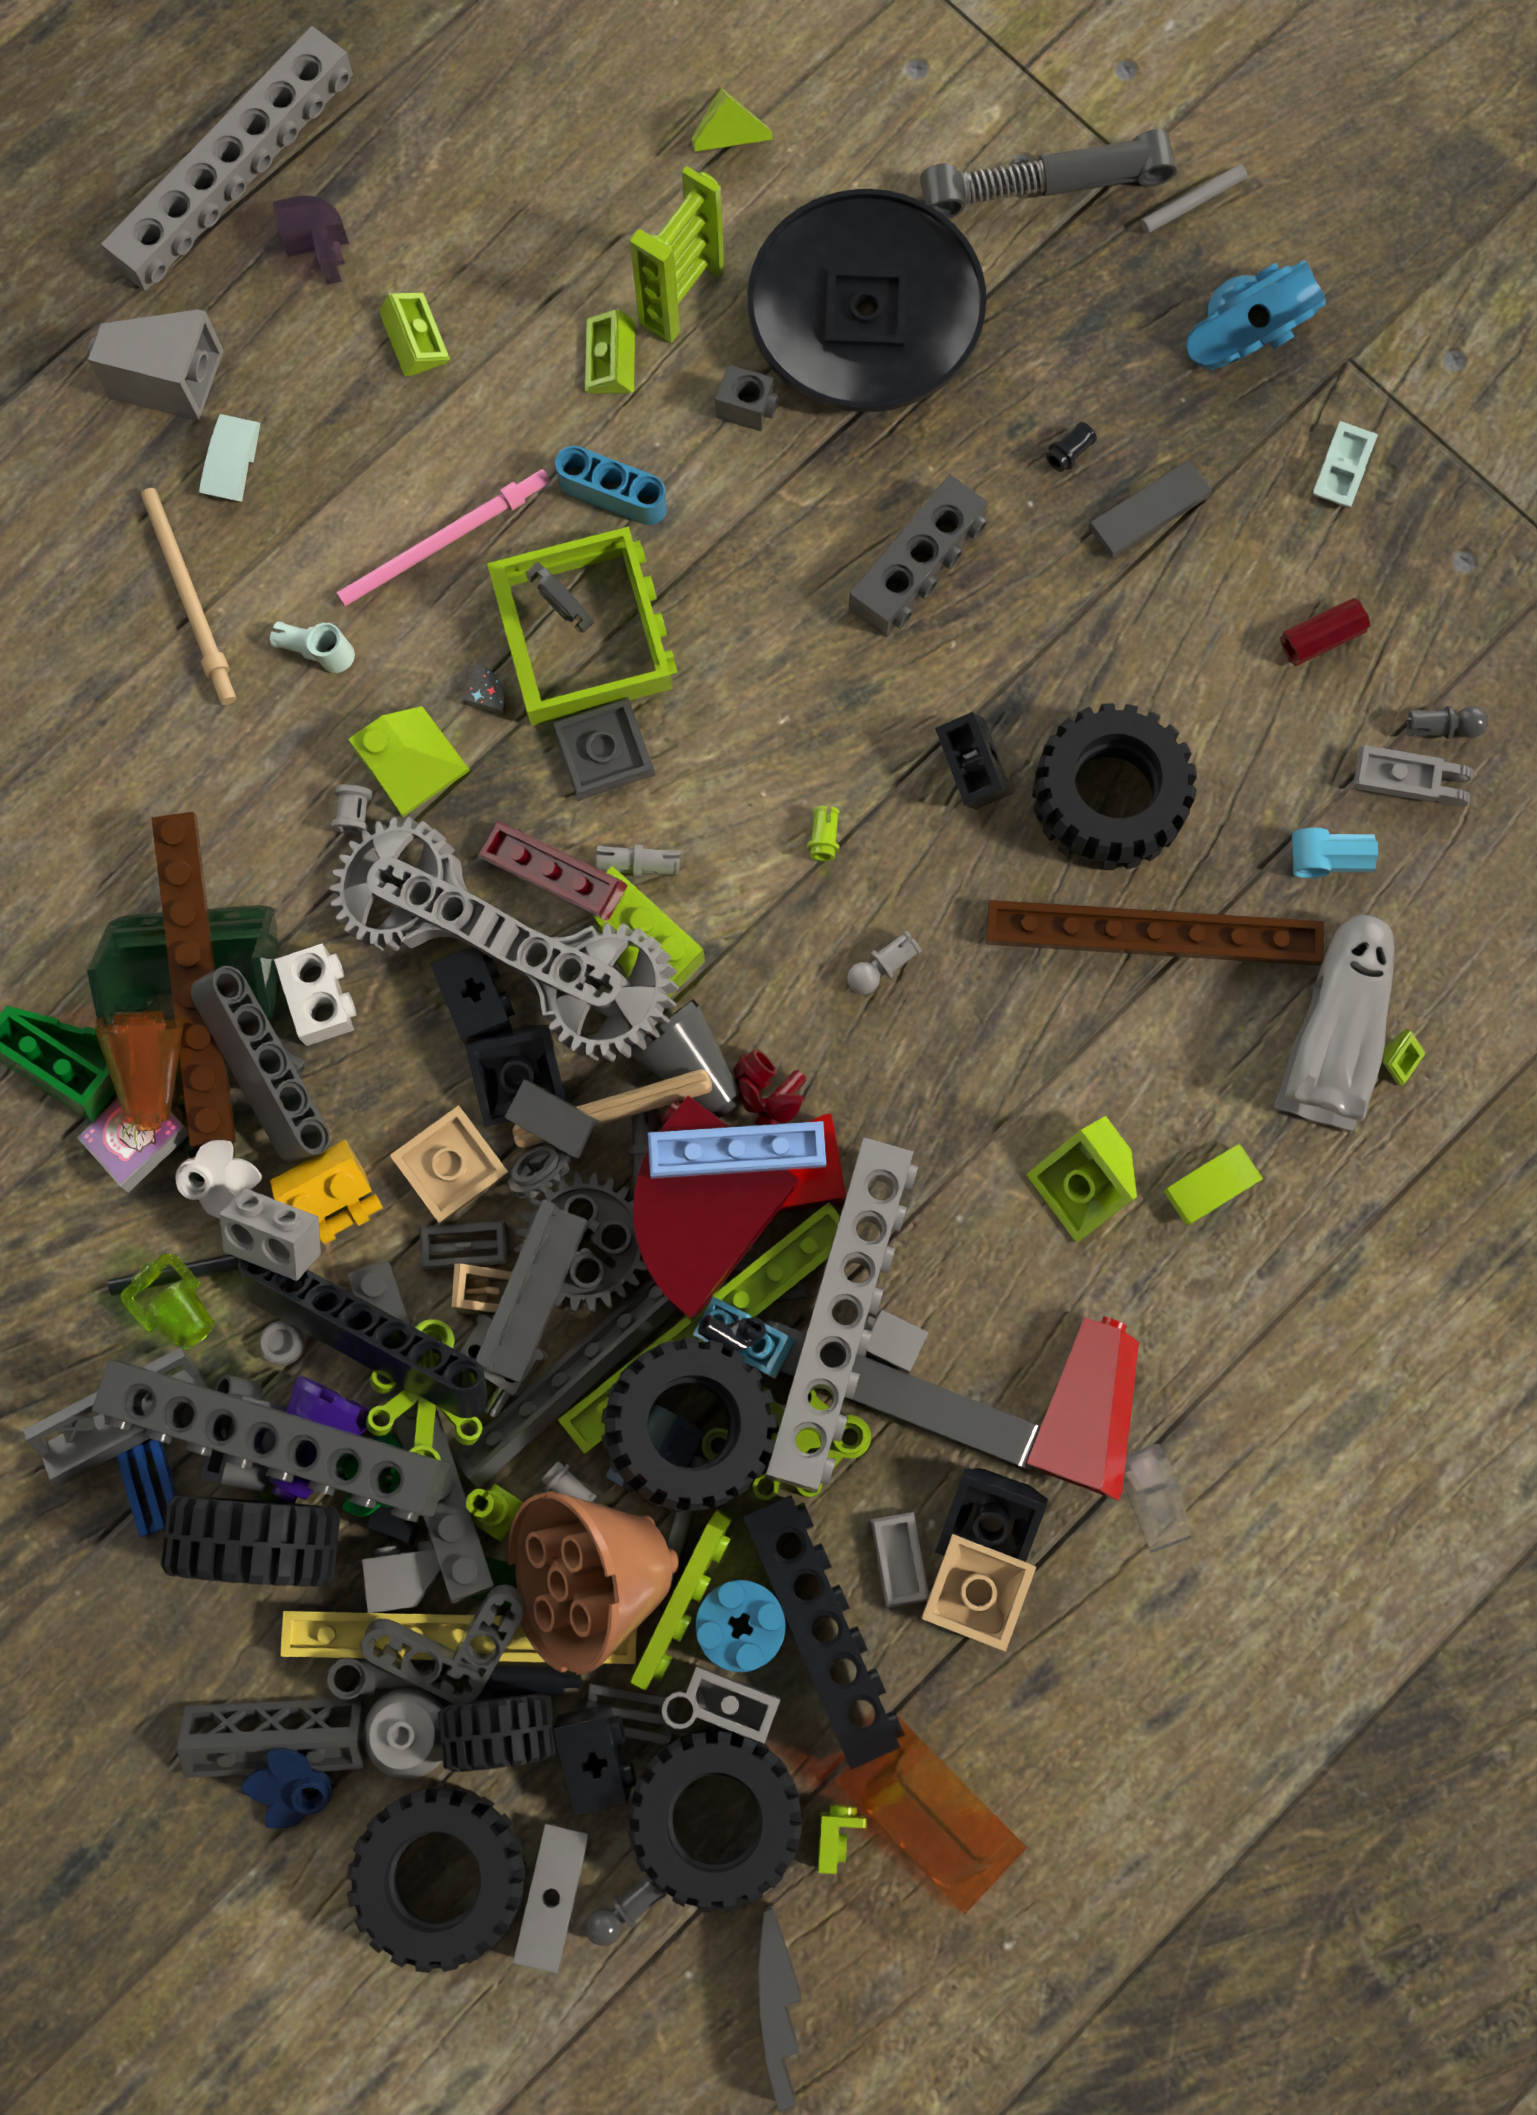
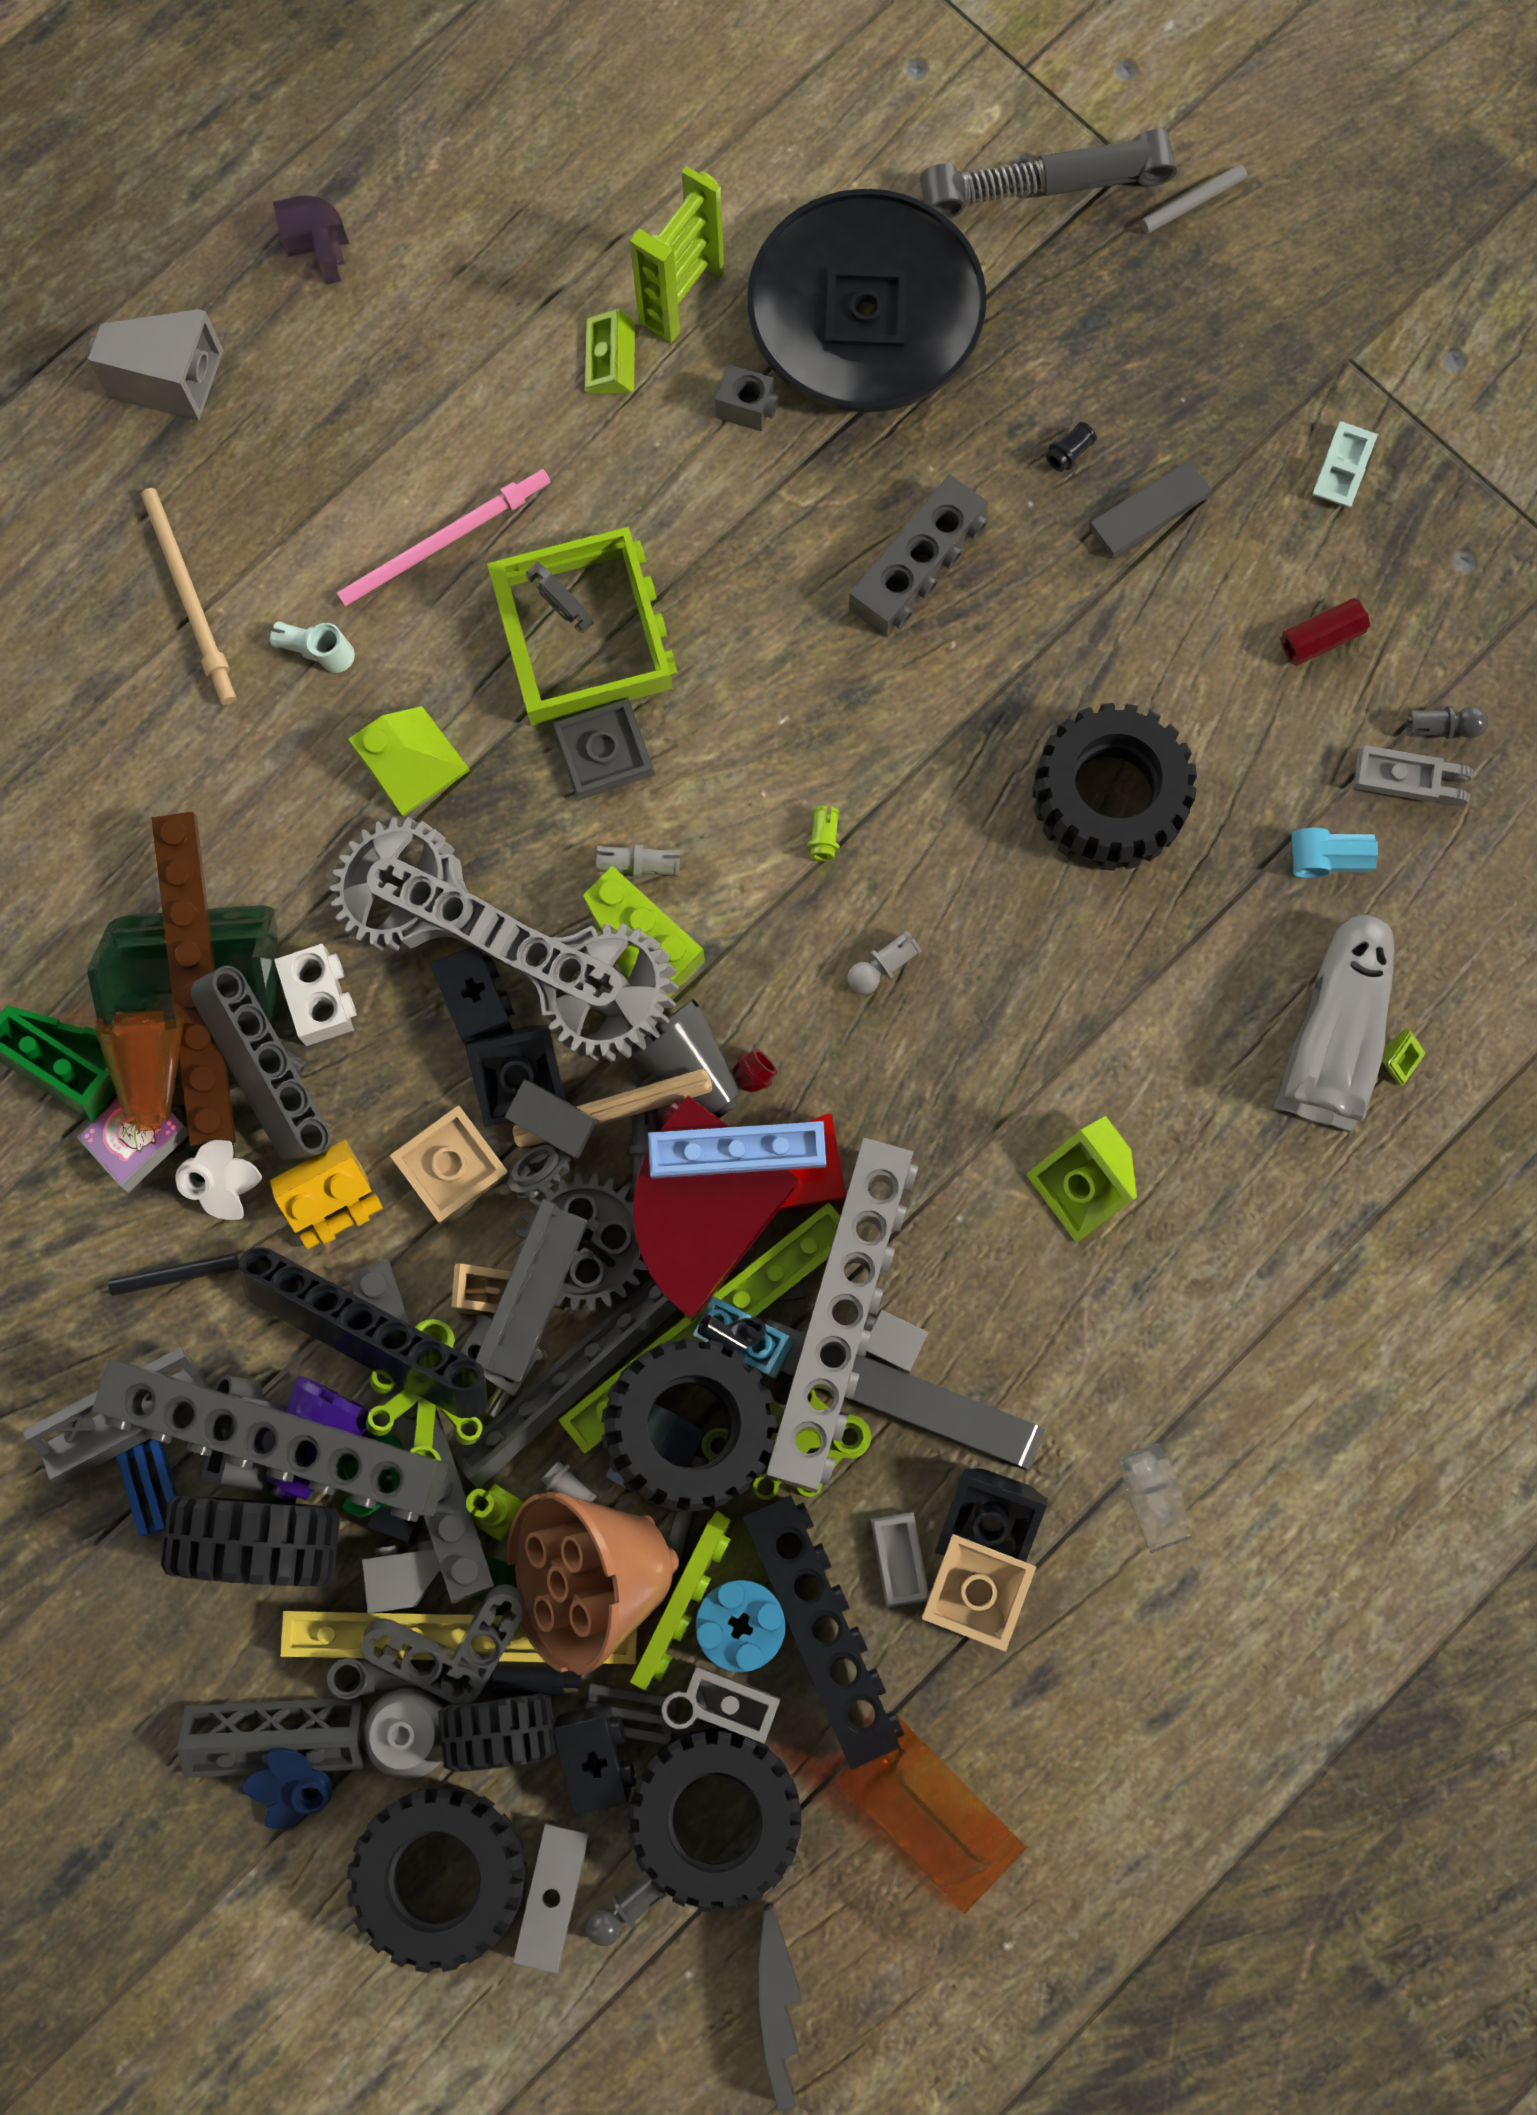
light grey brick [101,26,353,292] -> none
clear neon green piece [121,1253,216,1351] -> none
light aqua slope [199,414,261,502] -> none
light grey brick [219,1188,321,1281] -> none
light grey tile [259,1321,305,1365] -> none
light grey bush [331,785,372,835] -> none
lime slope [379,292,450,376] -> none
dark grey tile [420,1221,508,1271] -> none
dark grey tile [464,663,506,715] -> none
tile [478,821,628,922] -> none
dark azure beam [555,446,668,525] -> none
lime slope [691,88,773,152] -> none
dark red plant [738,1070,806,1126] -> none
lime bracket [817,1805,867,1874] -> none
black brick [935,712,1013,810] -> none
reddish brown plate [986,900,1324,966] -> none
slope [1027,1316,1139,1501] -> none
lime slope [1163,1143,1263,1227] -> none
dark azure piece [1185,260,1326,370] -> none

